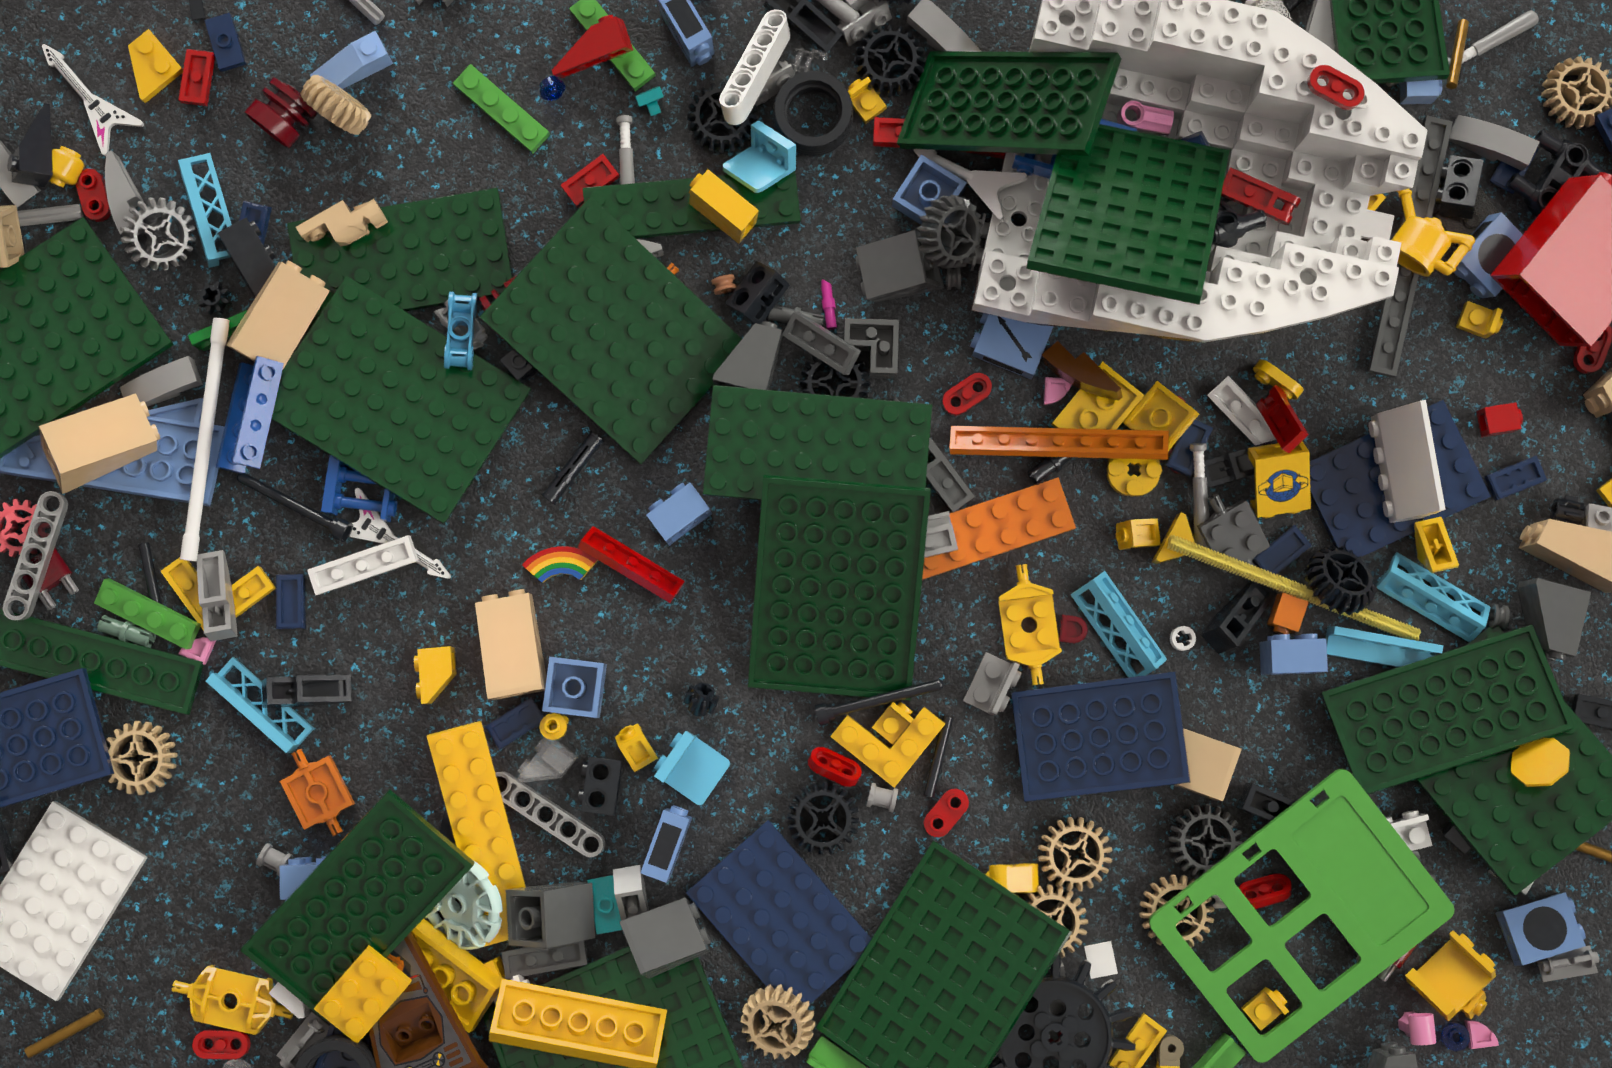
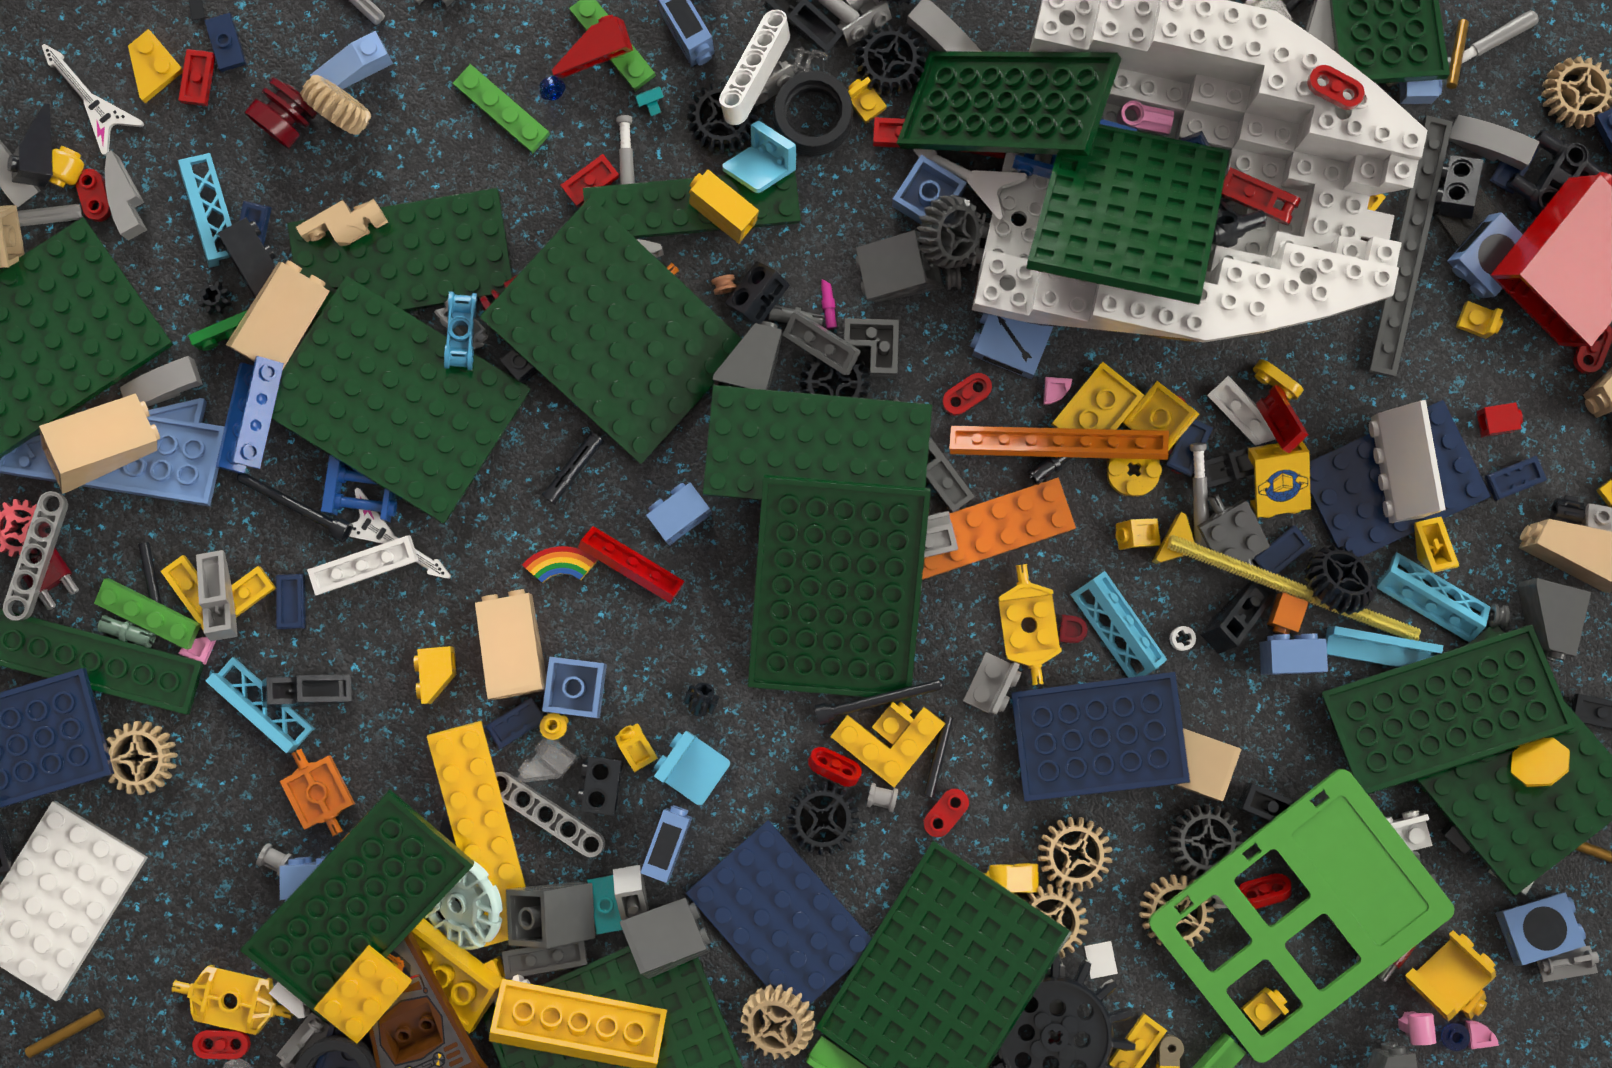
light grey gear [120,197,196,270] -> none
white piece [180,318,230,561] -> none
reddish brown slope [1042,341,1123,401] -> none
yellow piece [1391,189,1475,277] -> none

